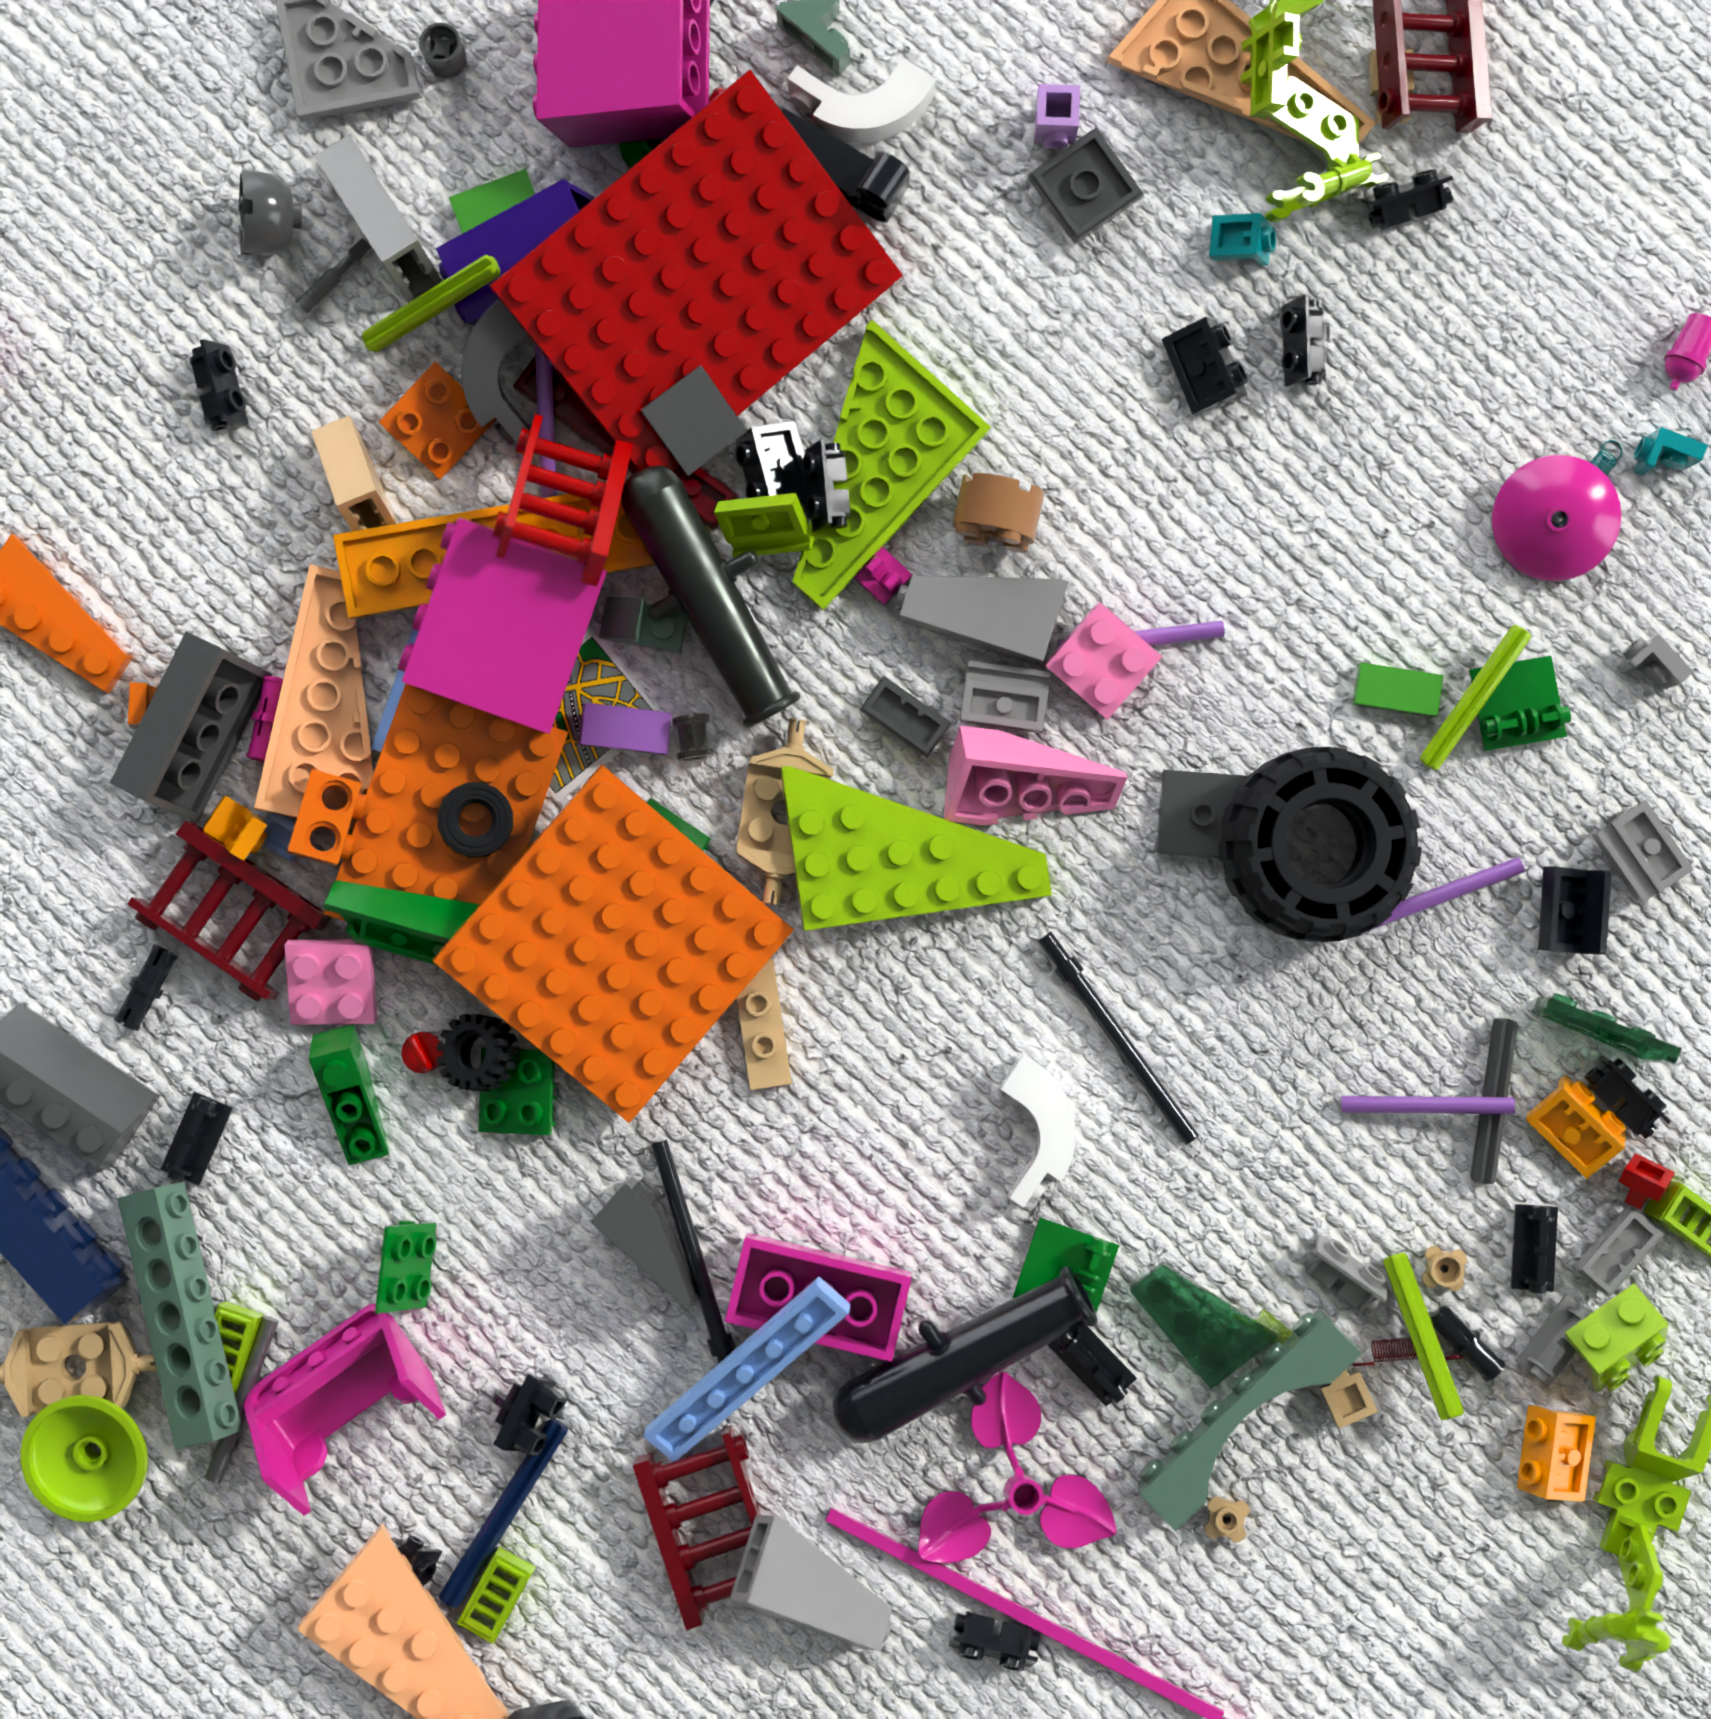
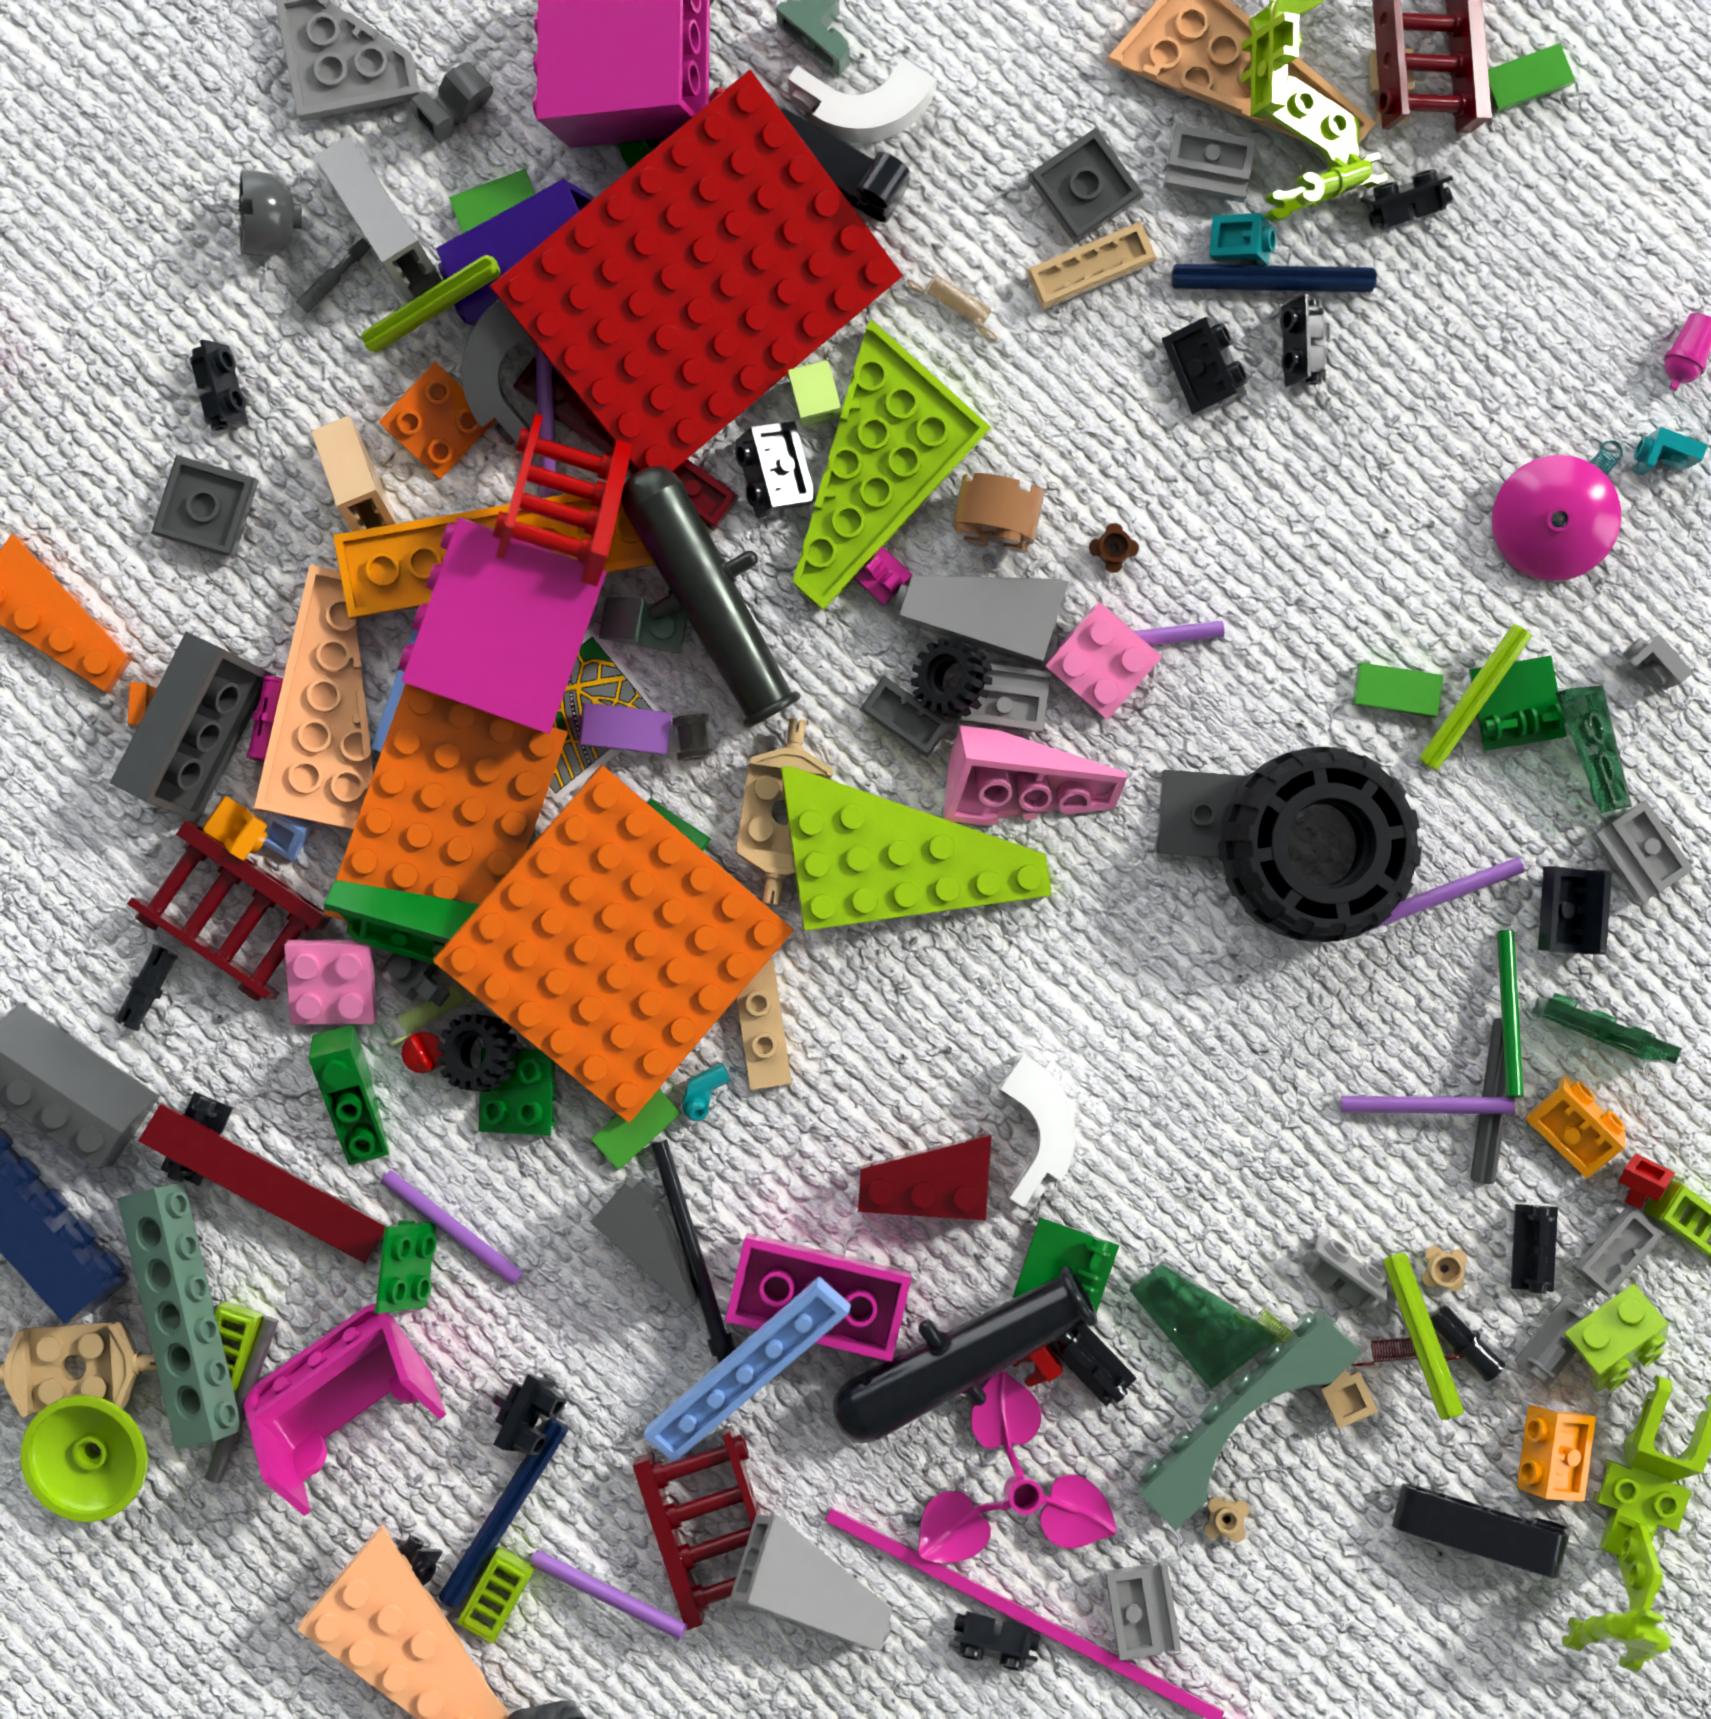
orange brick [287,769,367,868] -> none
dark grey wheel [420,23,467,78] -> none
black tyre [437,782,513,857] -> none
dark grey piece [639,365,747,476] -> none
lime plate [714,493,814,558] -> none
black hinge [802,439,851,532] -> none
lavender brick [1034,84,1080,149] -> none
black bar [1038,931,1199,1145] -> none
black hinge [1584,1056,1671,1139] -> none
none -> dark red tile [138,1102,387,1264]
none -> dark grey plate [151,455,259,559]
none -> dark grey plate [378,953,450,1007]
none -> medium lavender bar [380,1170,523,1286]
none -> yellowish green piece [390,983,478,1047]
none -> dark grey leg [412,62,494,144]
none -> medium lavender bar [530,1550,688,1640]
none -> bright green tile [591,1088,682,1170]
none -> teal arm [682,1063,731,1122]
none -> yellowish green panel [788,361,841,428]
none -> dark red wedge [858,1132,991,1221]
none -> tan piece [906,274,998,341]
none -> black tyre [911,637,992,718]
none -> red tile [1012,1345,1063,1387]
none -> tan plate [1026,221,1157,310]
none -> reddish brown plate [1089,523,1139,573]
none -> light grey plate [1105,1561,1181,1661]
none -> light grey plate [1163,124,1257,203]
none -> dark blue axle [1171,264,1377,292]
none -> black beam [1392,1483,1570,1578]
none -> bright green tile [1488,43,1575,114]
none -> green bar [1497,930,1524,1098]
none -> clear green wing [1555,685,1632,813]

